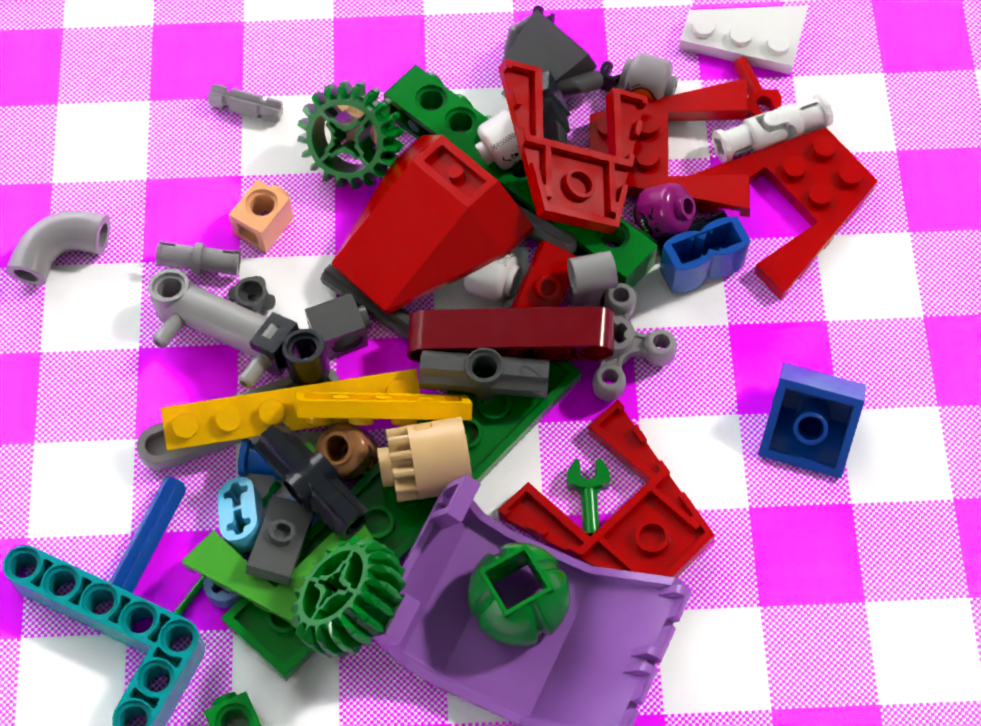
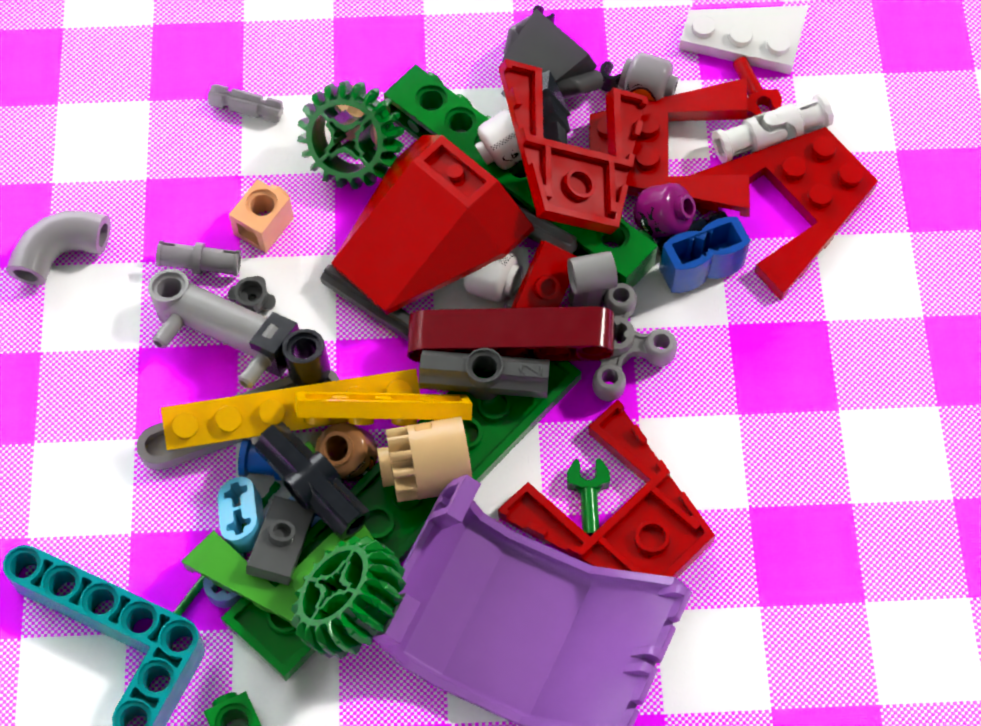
blue axle [109,476,186,593] -> none
dark grey brick [304,293,372,360] -> none
green piece [467,542,570,647] -> none
blue slope [758,362,866,479] -> none

